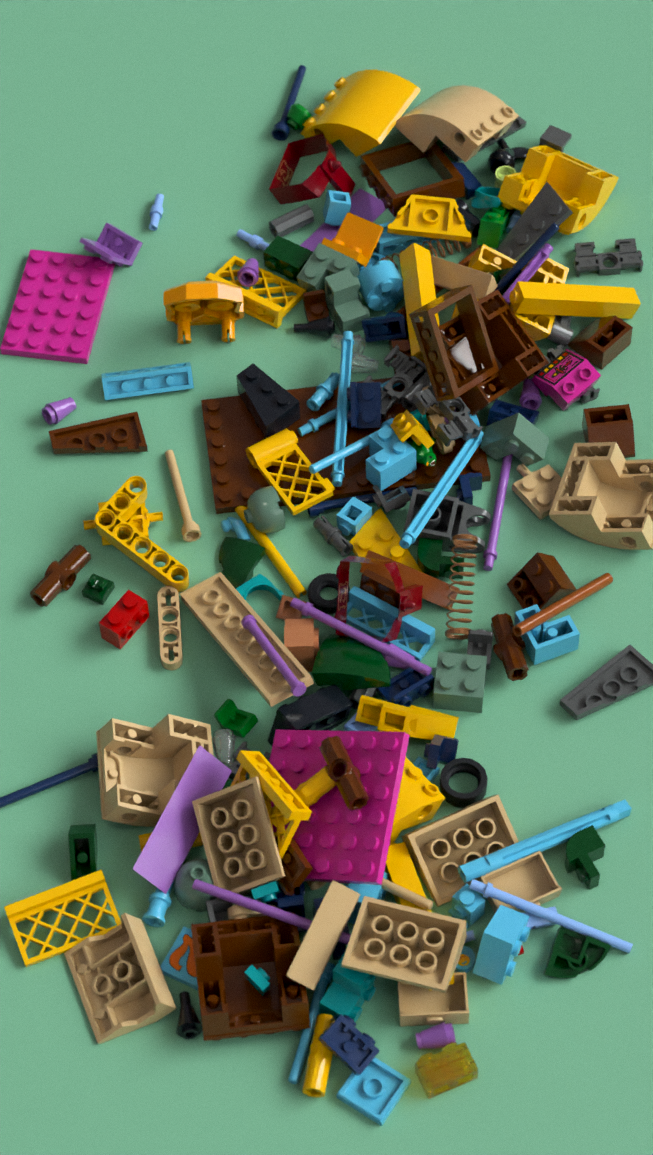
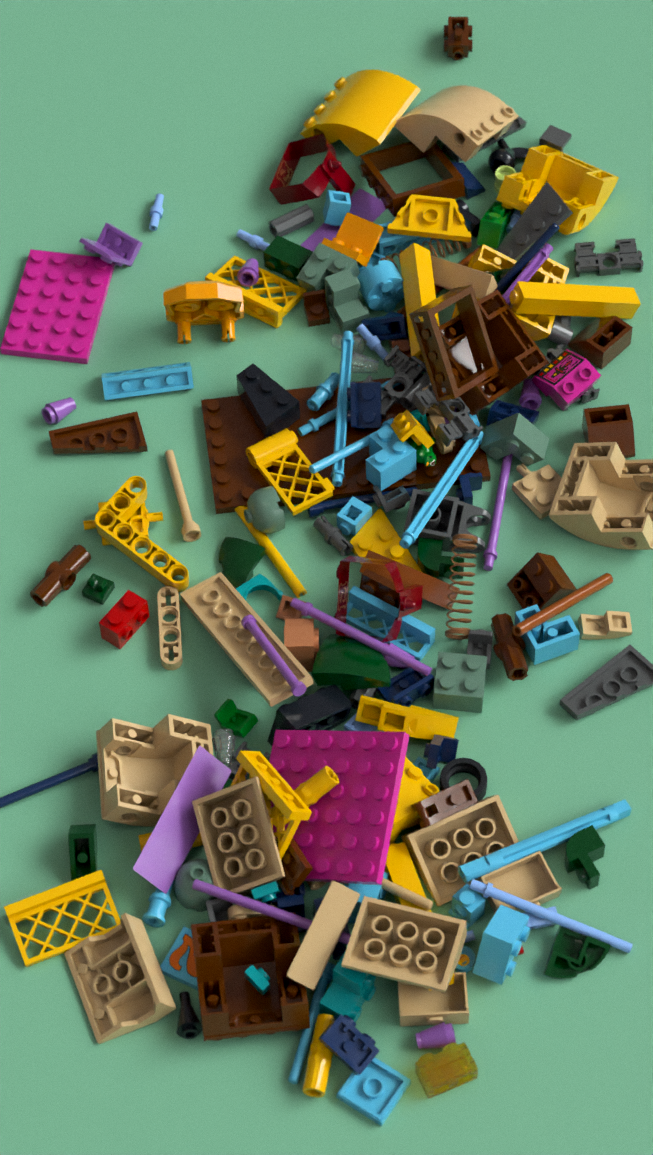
medium azure arm [221,517,251,541] -> none
dark blue piece [272,65,306,141] -> none
green cone [287,103,313,131] -> none
black cone [294,316,335,338] -> none
black tyre [308,573,350,614] -> none
reddish brown piece [319,736,369,811] -> none
teal helmet [471,186,501,208] -> none
none -> light blue bar [356,323,389,361]
none -> plate [411,779,478,829]
none -> reddish brown brick [444,17,472,60]
none -> tan slope [578,611,632,640]

